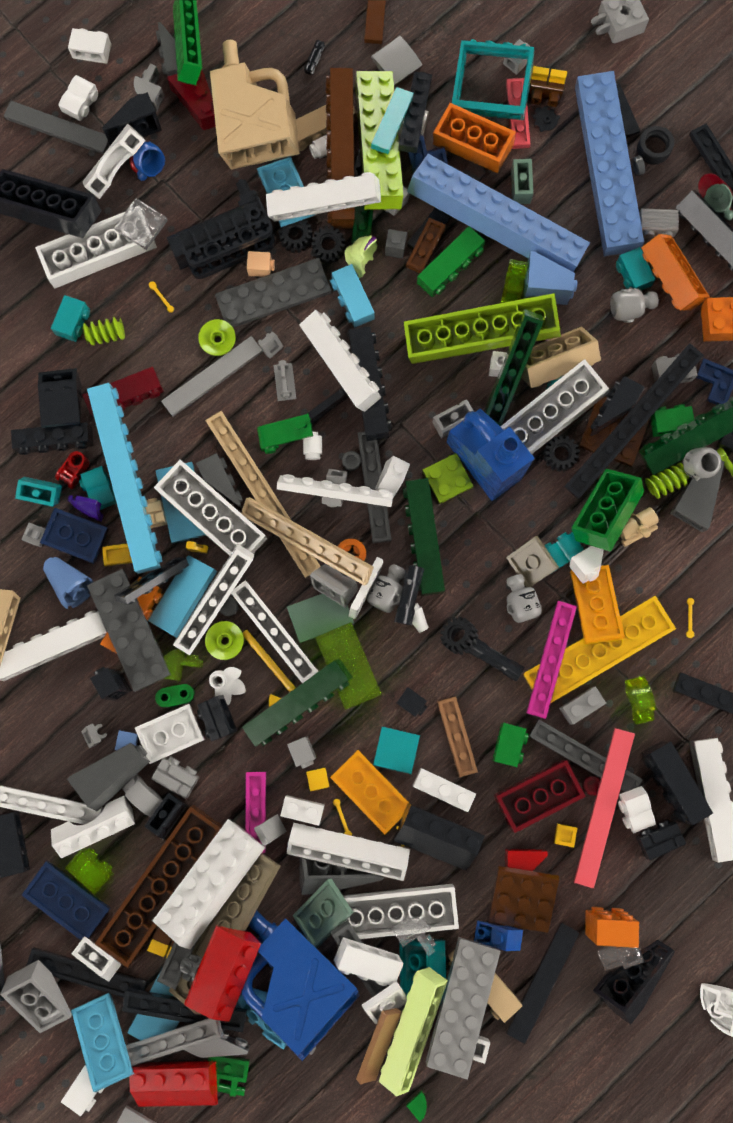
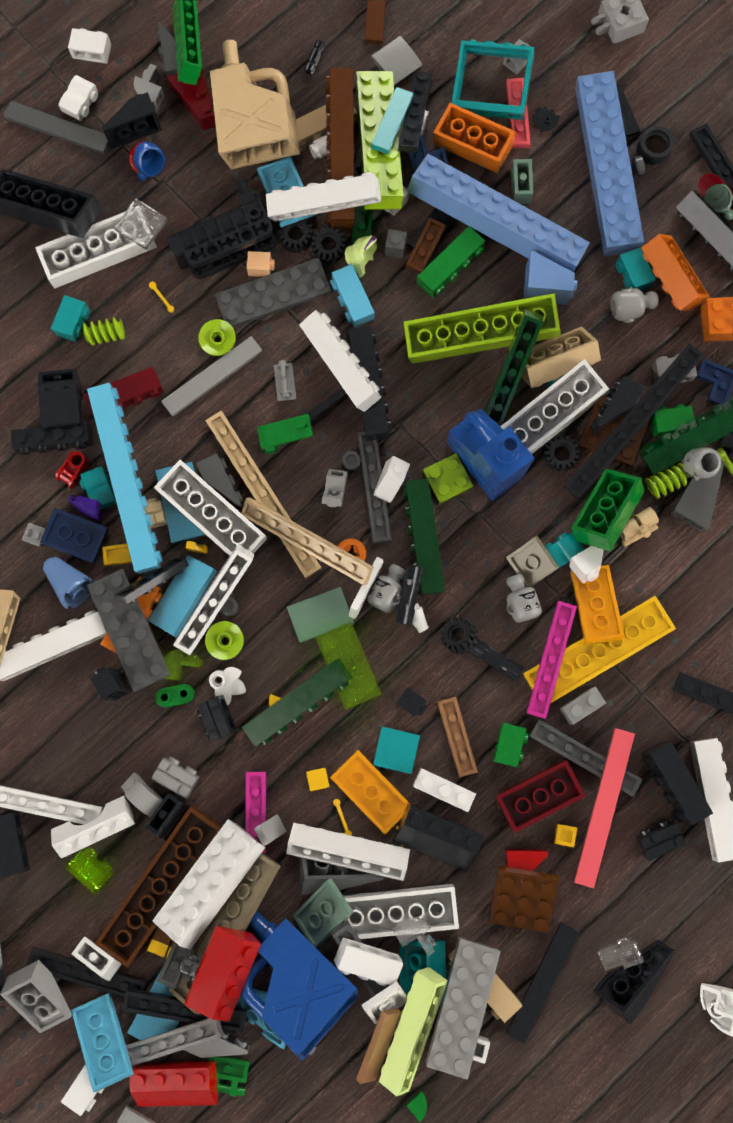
teal brick [15,477,62,507] -> none
dark blue plate [22,861,111,940] -> none
dark grey slope [67,743,150,811] -> none
light grey tile [81,724,107,749] -> none
white arch [82,124,145,199] -> none
medium blue tile [115,730,139,750] -> none
white plate [135,704,205,764] -> none
white brick [231,580,319,683] -> none
yellow bar [243,630,296,692] -> none
light grey tile [258,332,284,358] -> none
white plate [277,474,394,507] -> none
white brick [280,795,325,826] -> none
light grey brick [287,736,316,769] -> none
white brick [303,432,322,460] -> none
light grey slope [310,564,358,608] -> none
light grey brick [432,399,473,438] -> none
blue slope [474,921,523,951] -> none
white brick [489,351,507,377] -> none
clear neon green brick [501,259,528,303] -> none
reddish brown hips [529,66,567,107] -> none
dark red tile [582,776,601,796] -> none
orange brick [585,907,639,948] -> none
white brick [618,786,656,833] -> none
clear neon green brick [625,676,656,725] -> none
light grey brick [639,208,679,239] -> none
yellow hinge [686,598,694,638] -> none

